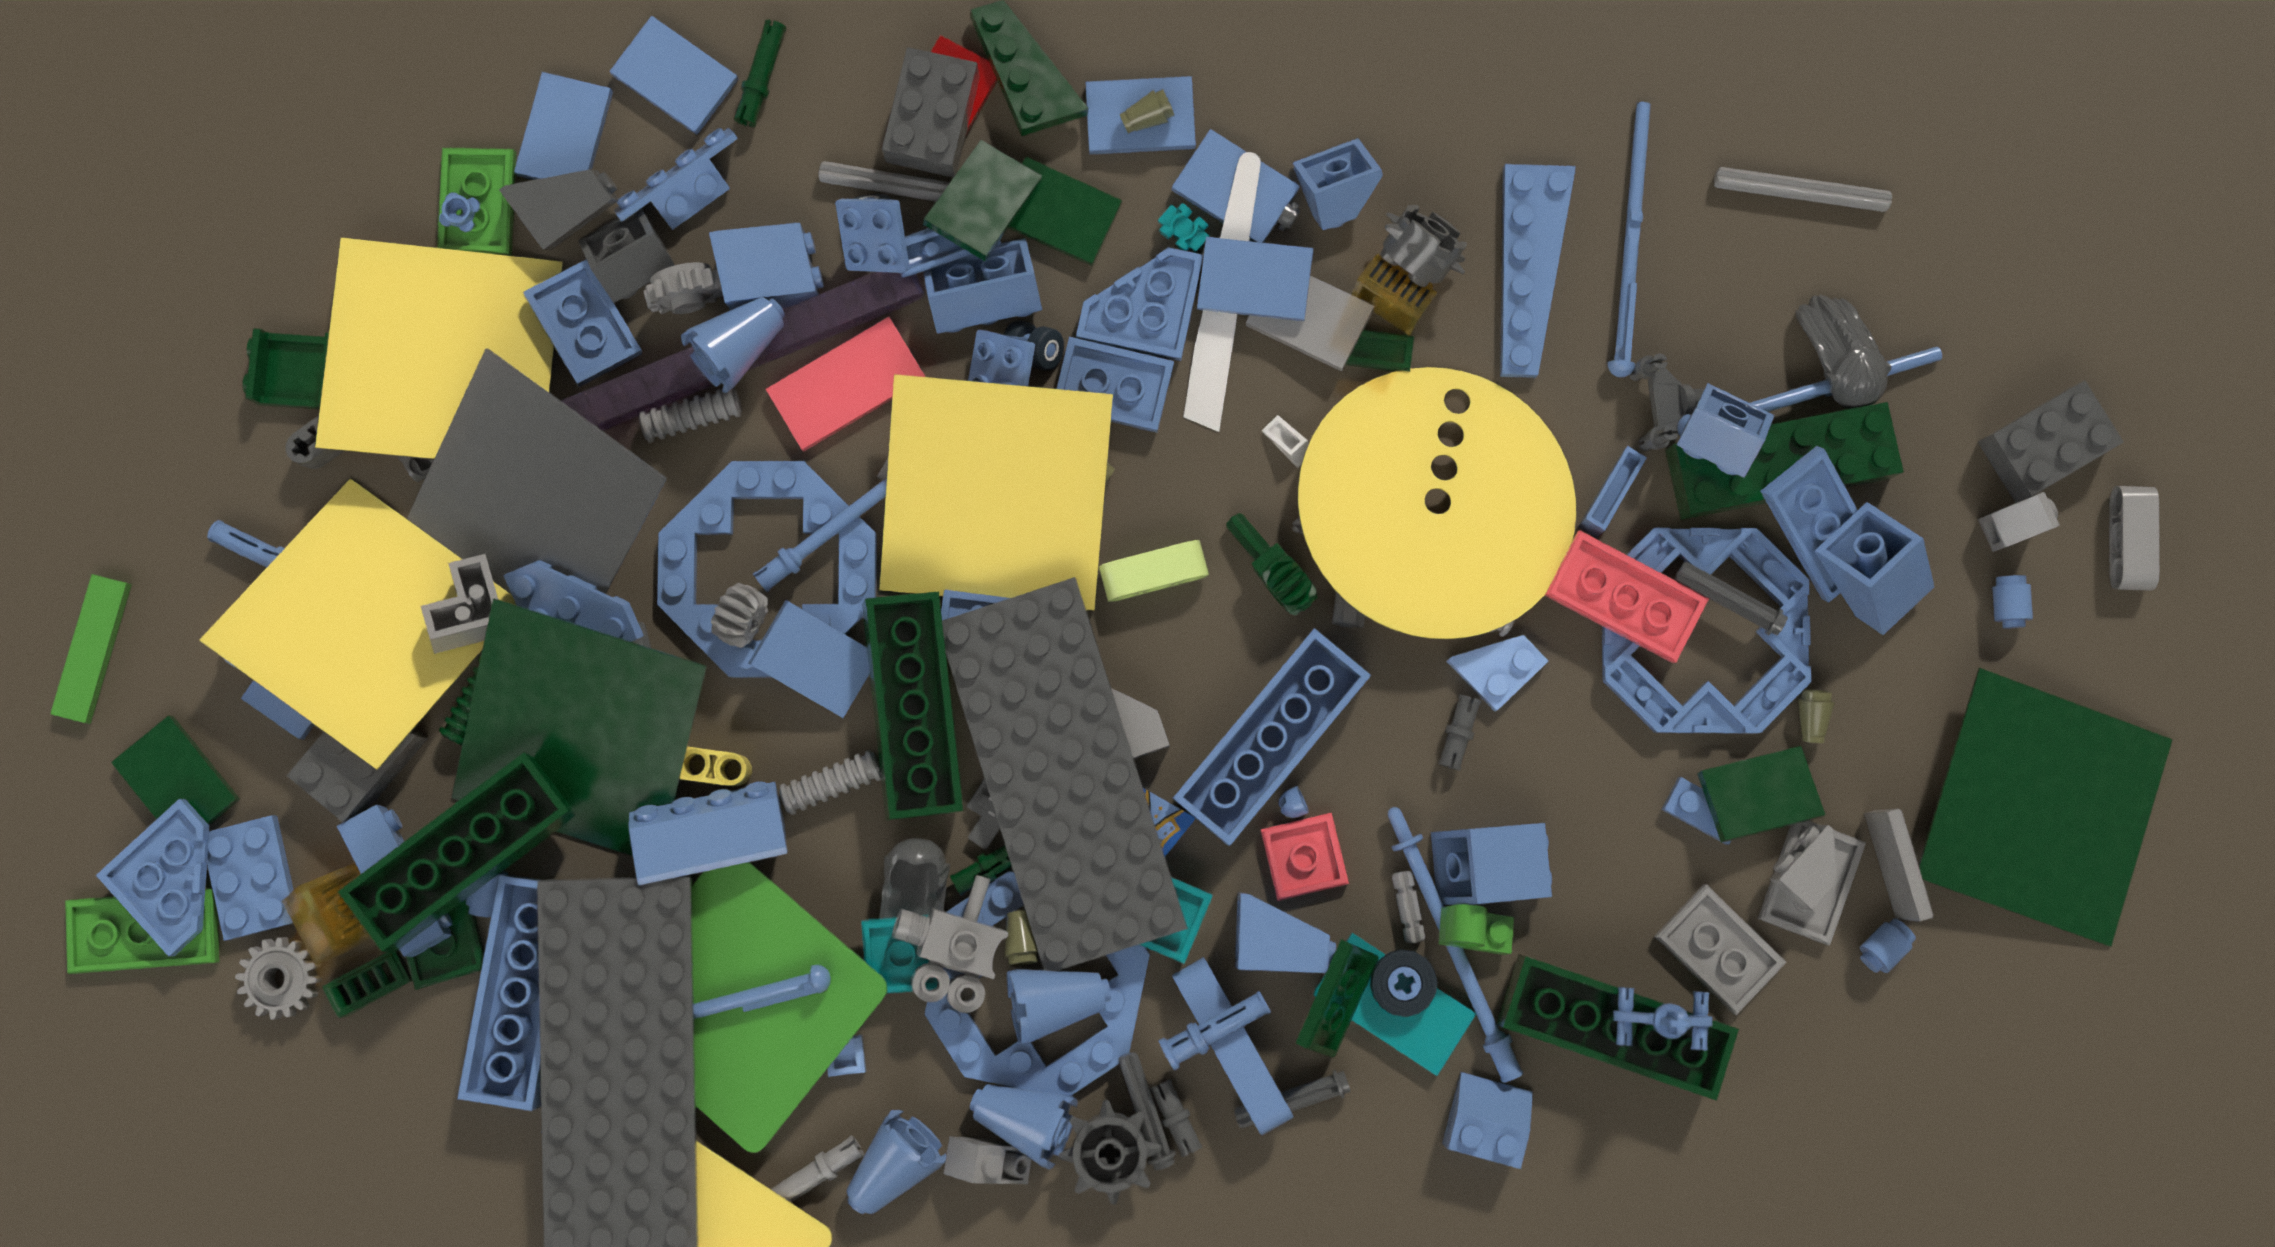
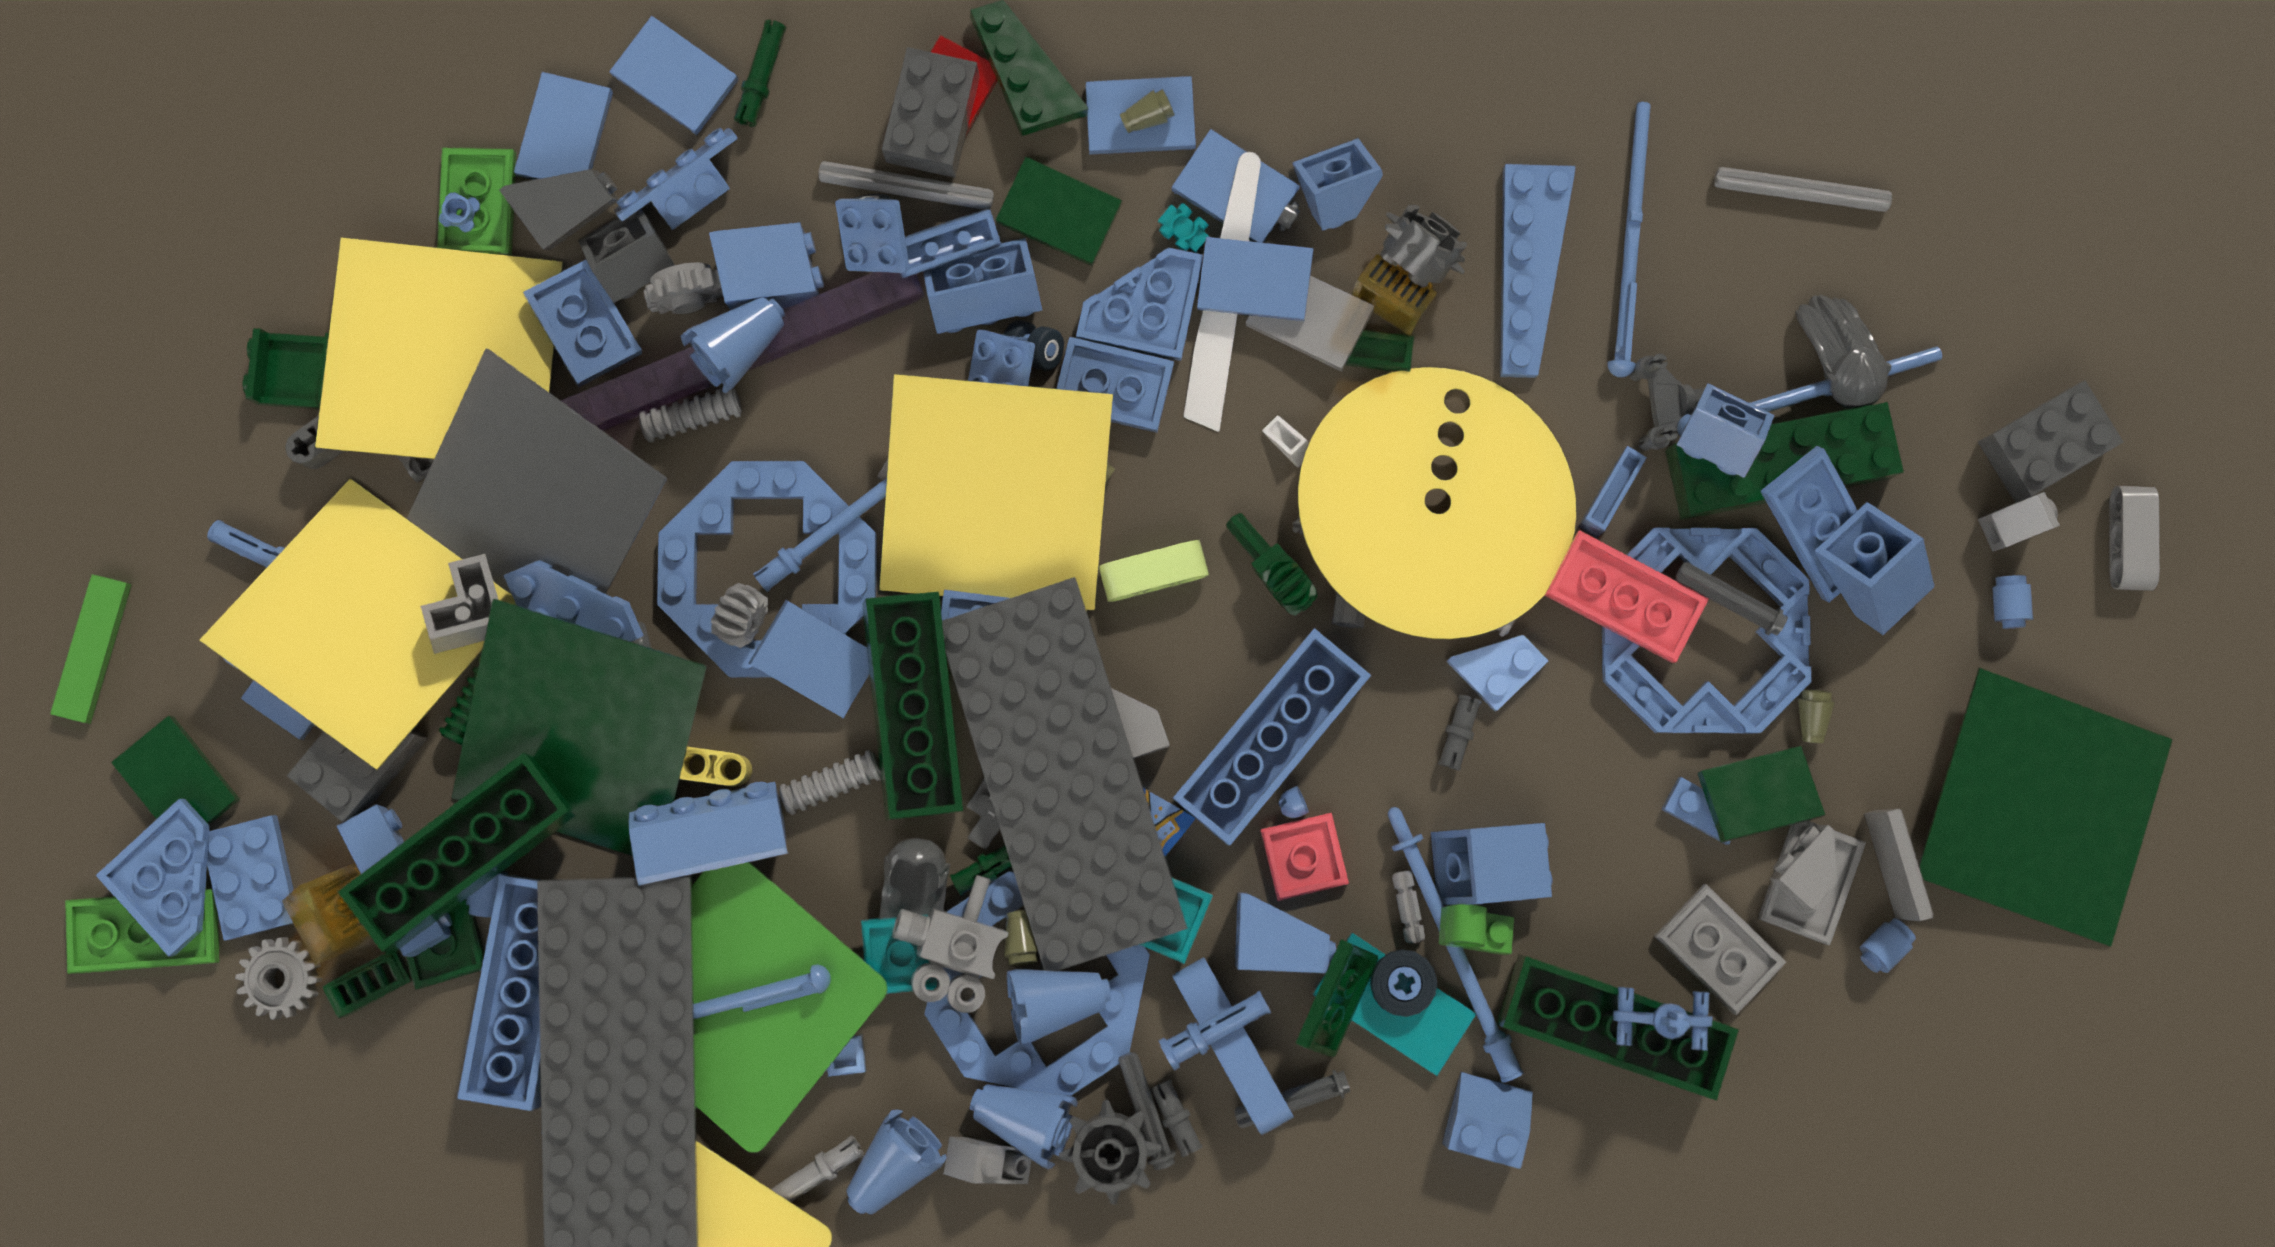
coral tile [766,317,926,452] -> none
dark green tile [923,140,1042,261] -> none

